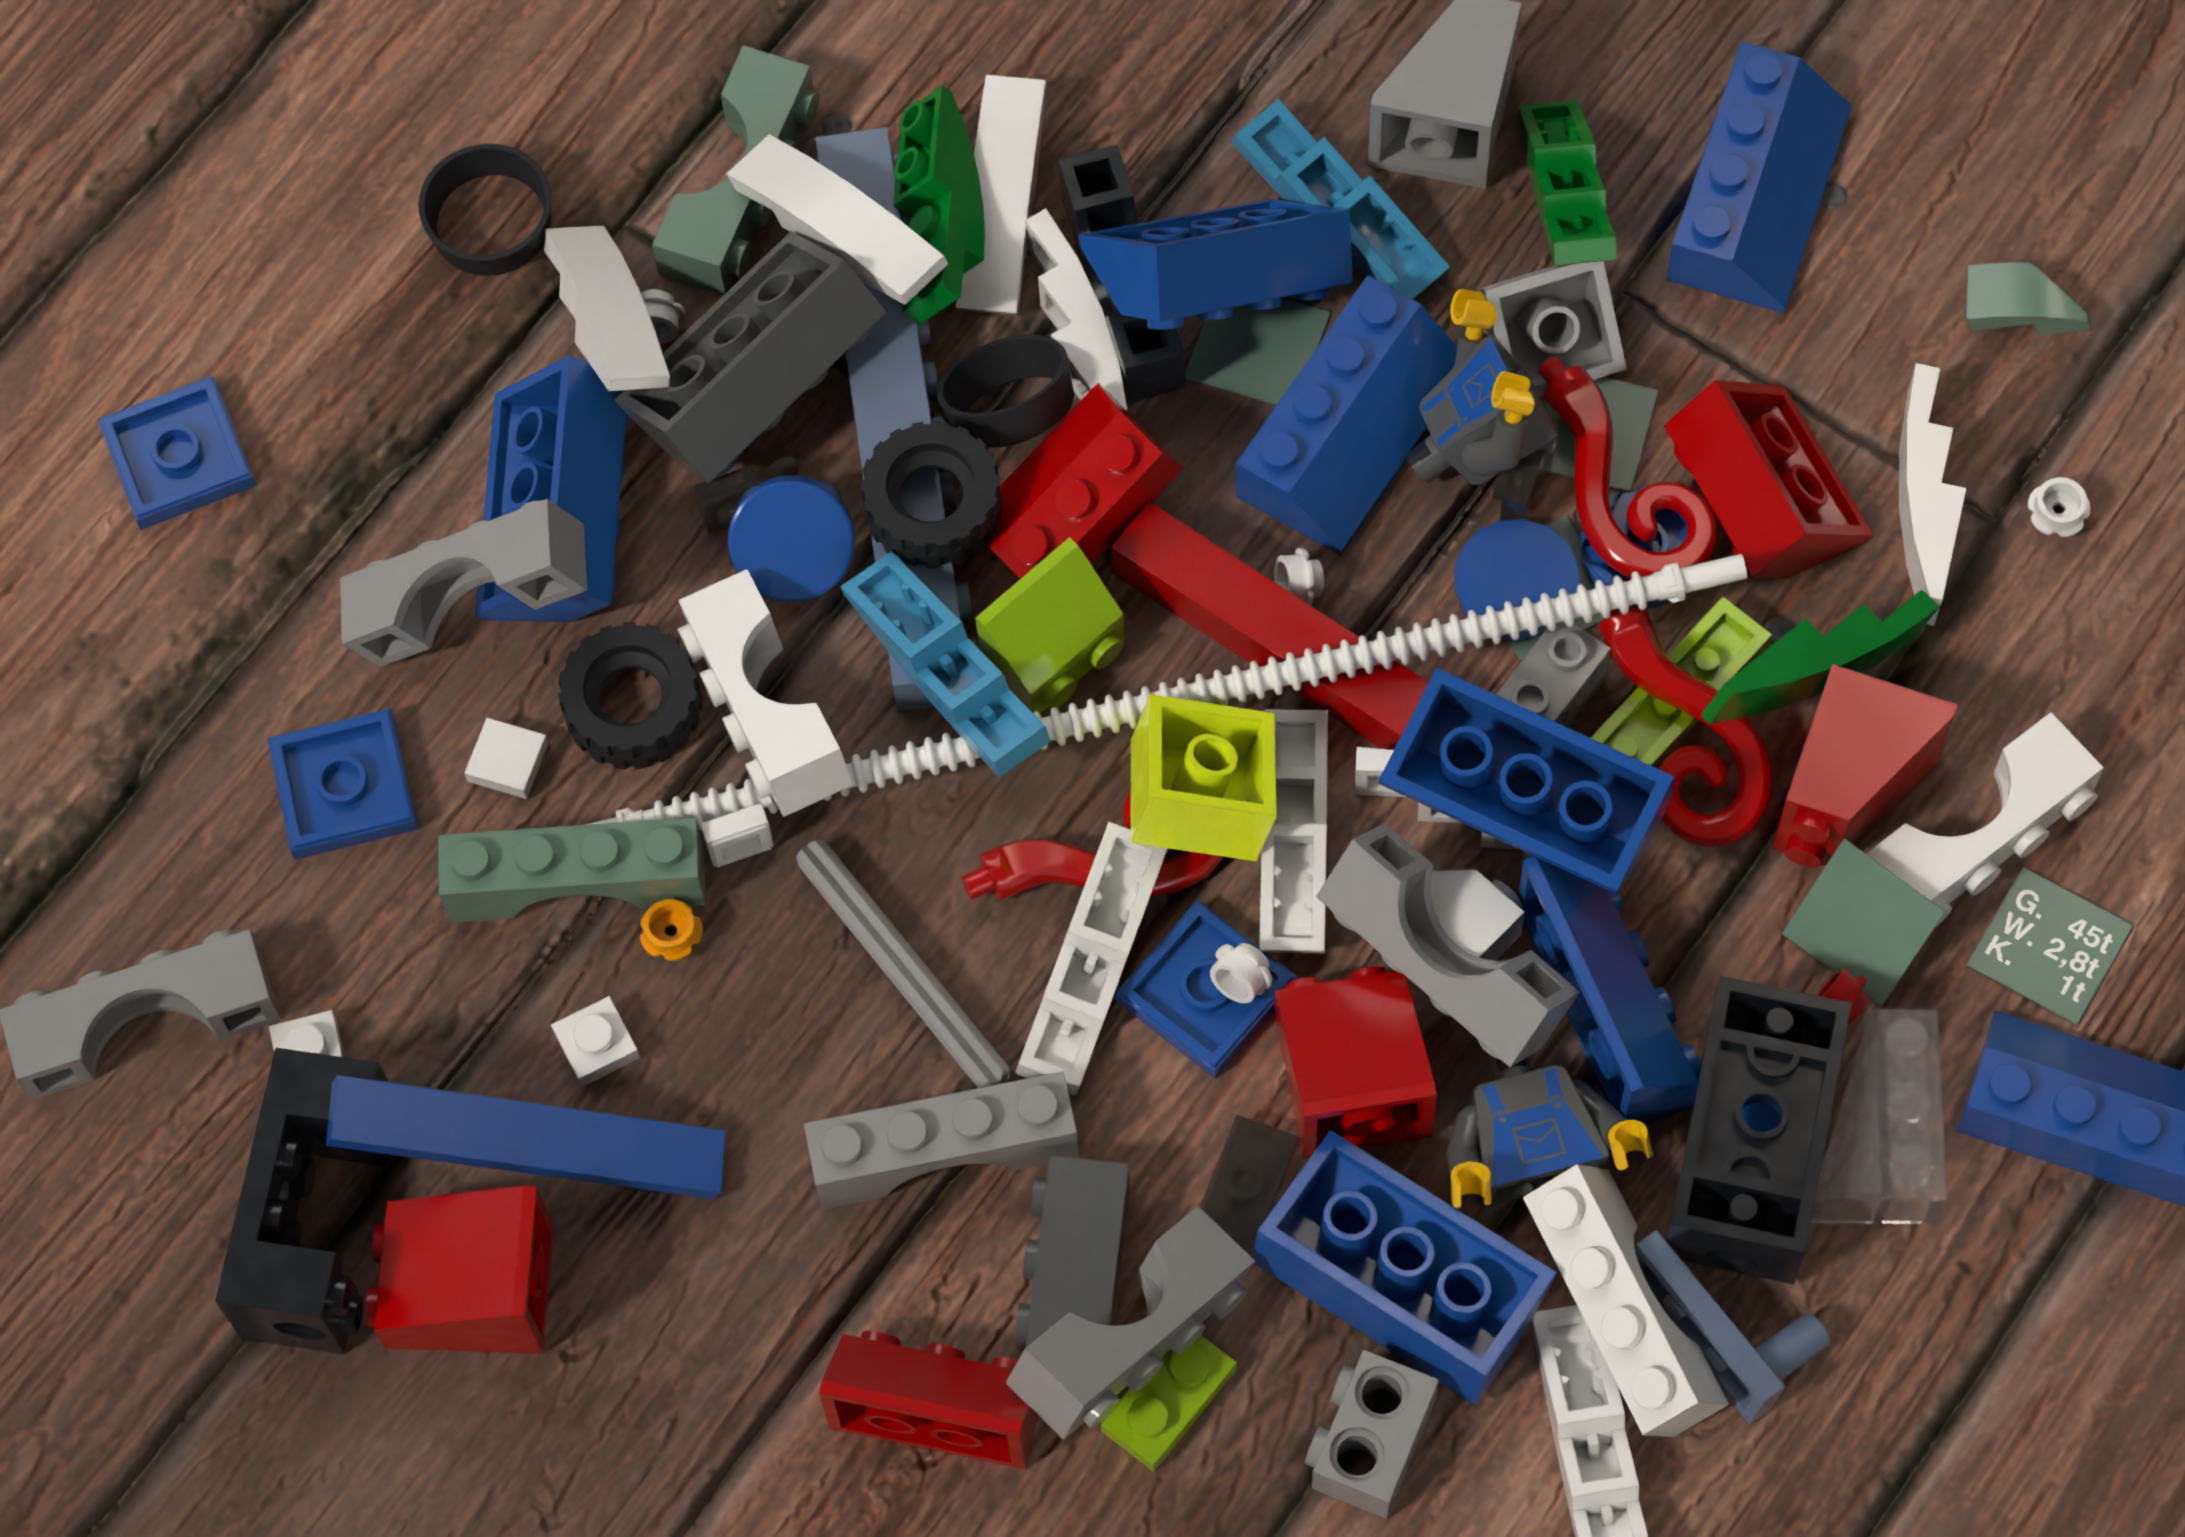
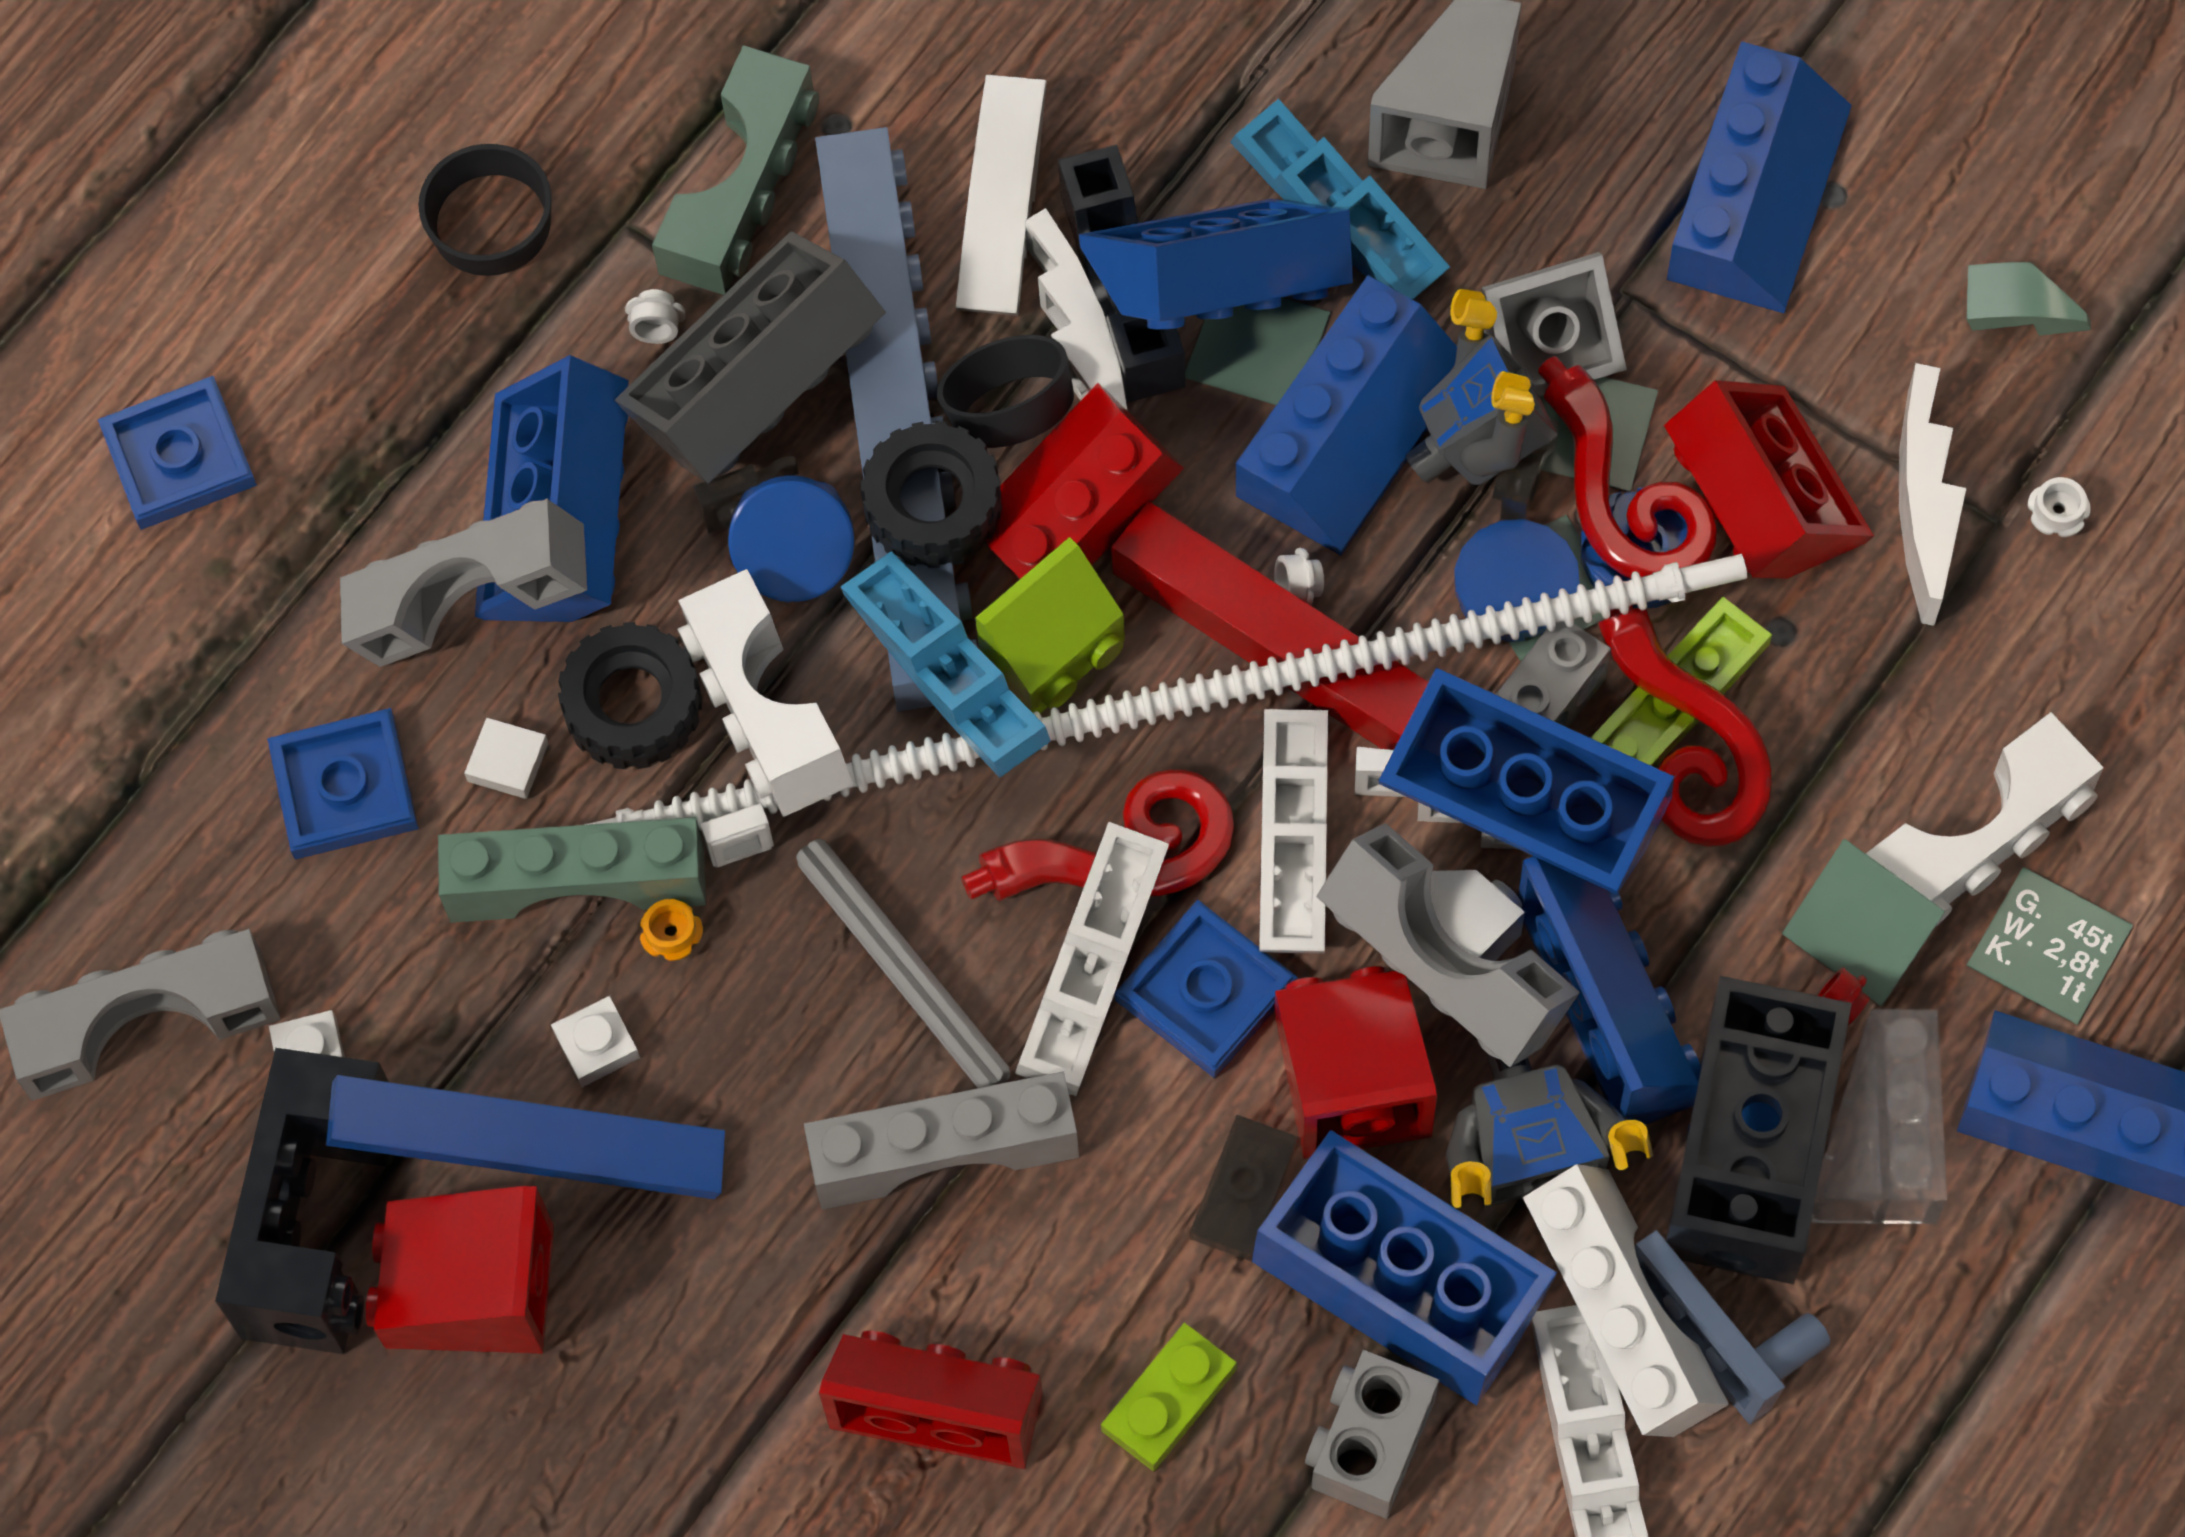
white slope [544,226,670,391] -> none
white slope [726,134,948,305] -> none
green slope [893,86,985,324] -> none
light grey arch [1006,1206,1255,1440] -> none
dark grey brick [1015,1156,1130,1348] -> none
neon yellow brick [1131,694,1277,861] -> none
white plate [1210,943,1272,1003] -> none
green slope [1518,100,1617,266] -> none
green slope [1701,589,1940,724] -> none
slope [1772,664,1958,868] -> none

